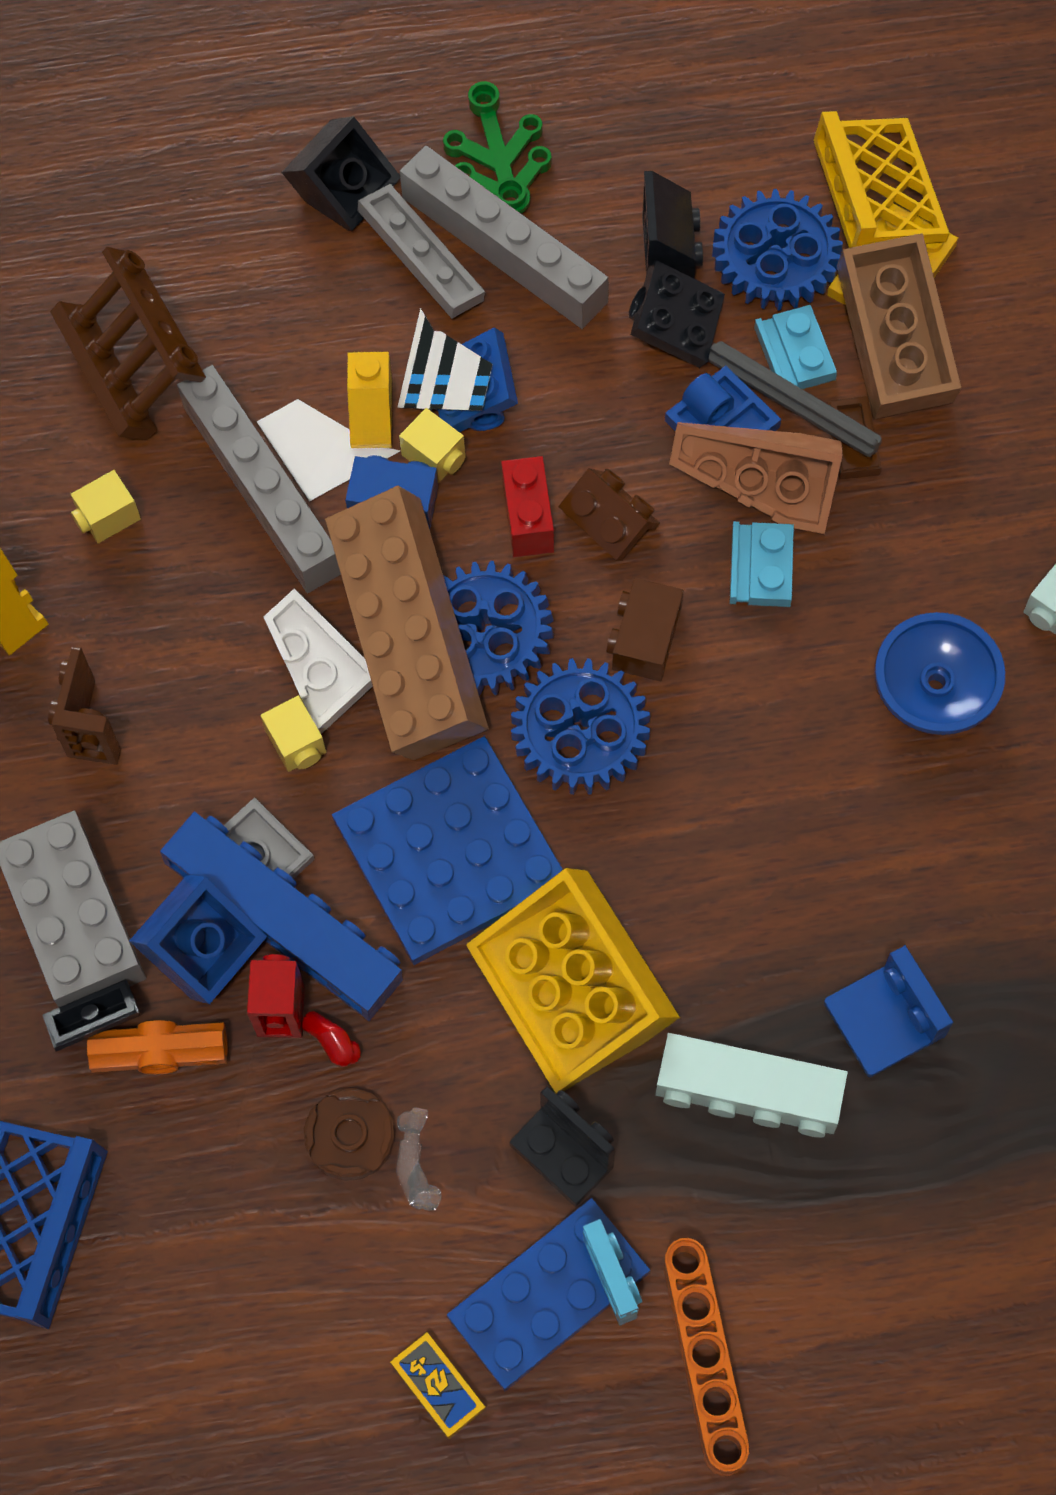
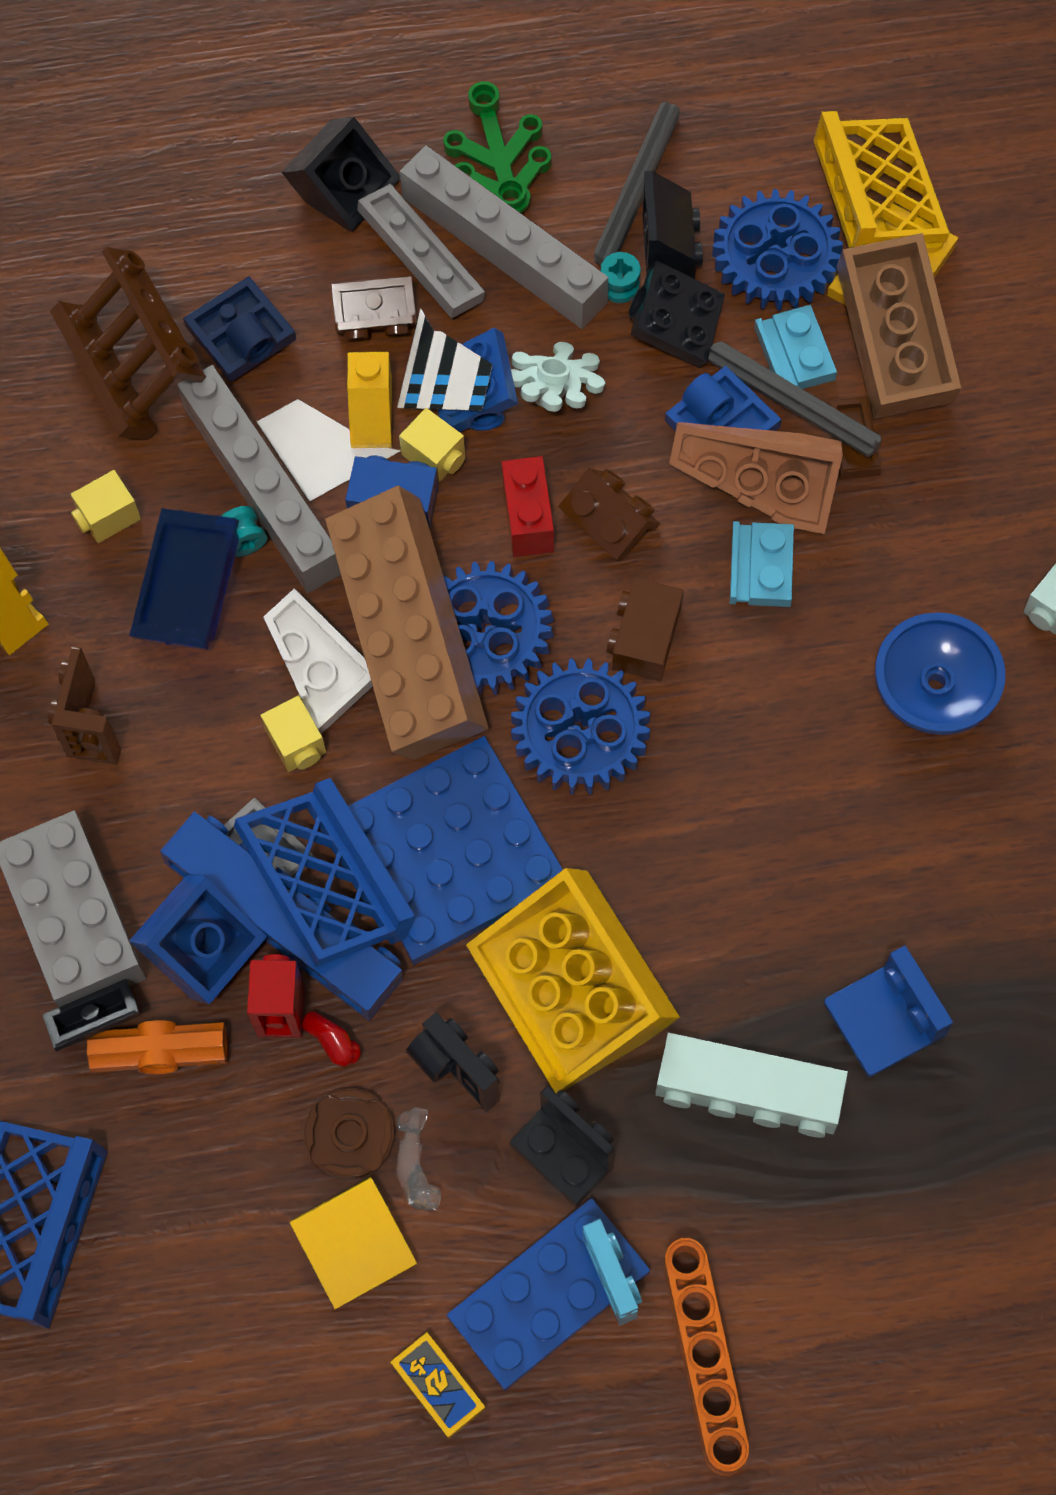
none -> clear blue piece [129,508,239,650]
none -> dark blue plate [183,276,297,382]
none -> teal wheel [216,506,267,557]
none -> blue fence [234,778,415,967]
none -> yellow slope [290,1177,417,1309]
none -> bracket [331,276,417,340]
none -> black plate [406,1012,500,1112]
none -> light aqua animal [511,342,605,412]
none -> dark grey axle [594,102,680,265]
none -> teal wheel [600,252,641,303]

